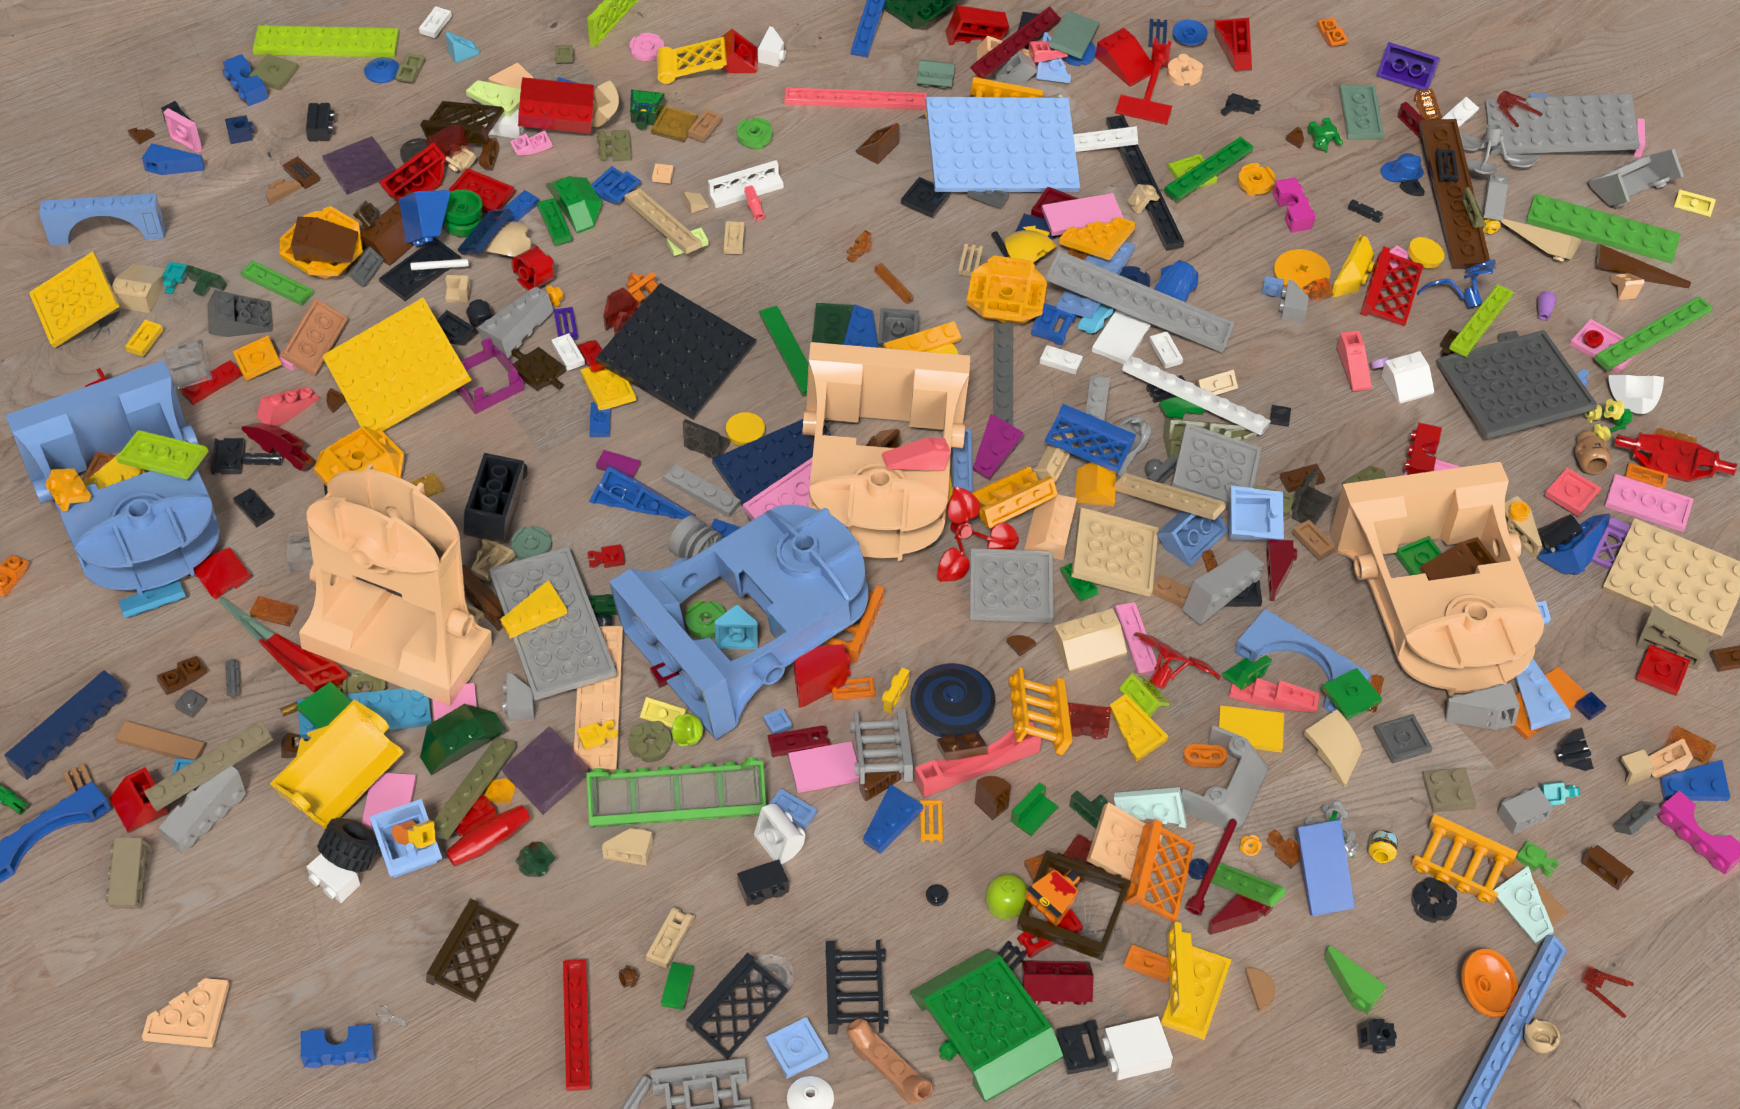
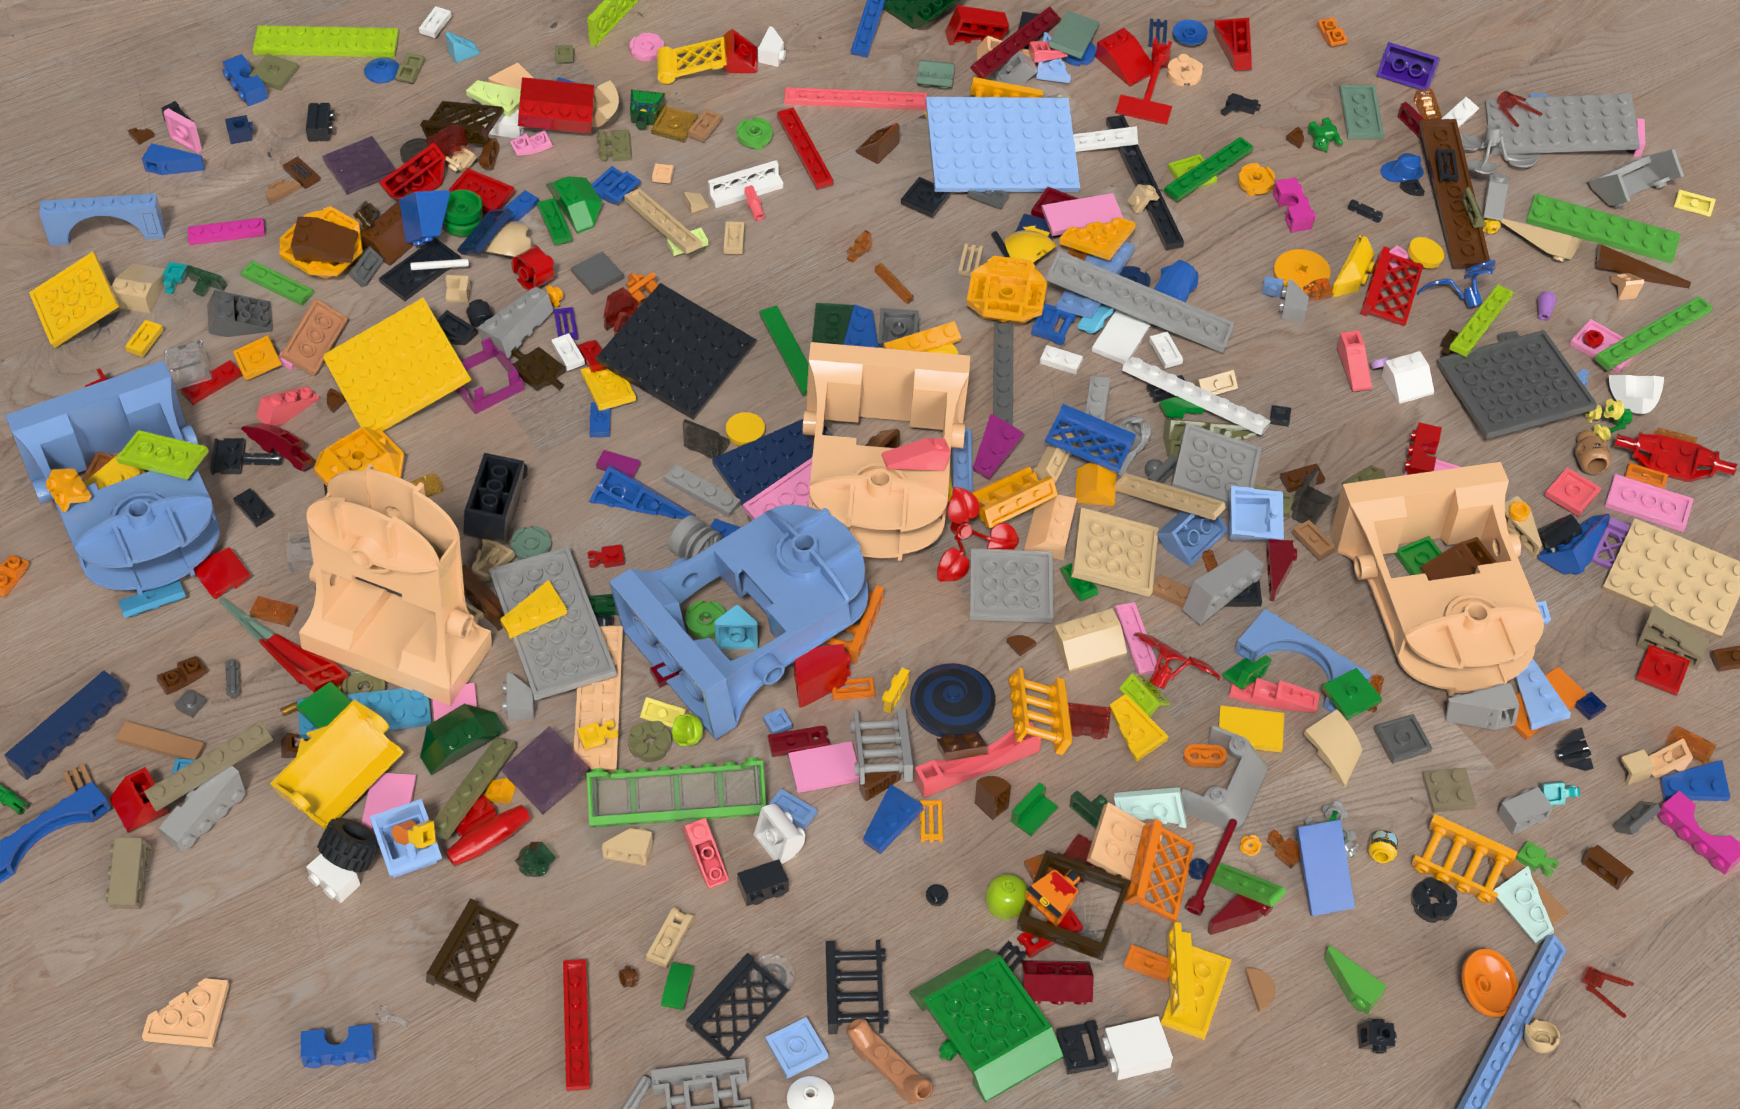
none -> dark pink plate [188,218,265,245]
none -> dark grey tile [571,252,624,295]
none -> coral slope [681,818,729,889]
none -> red plate [777,107,833,189]

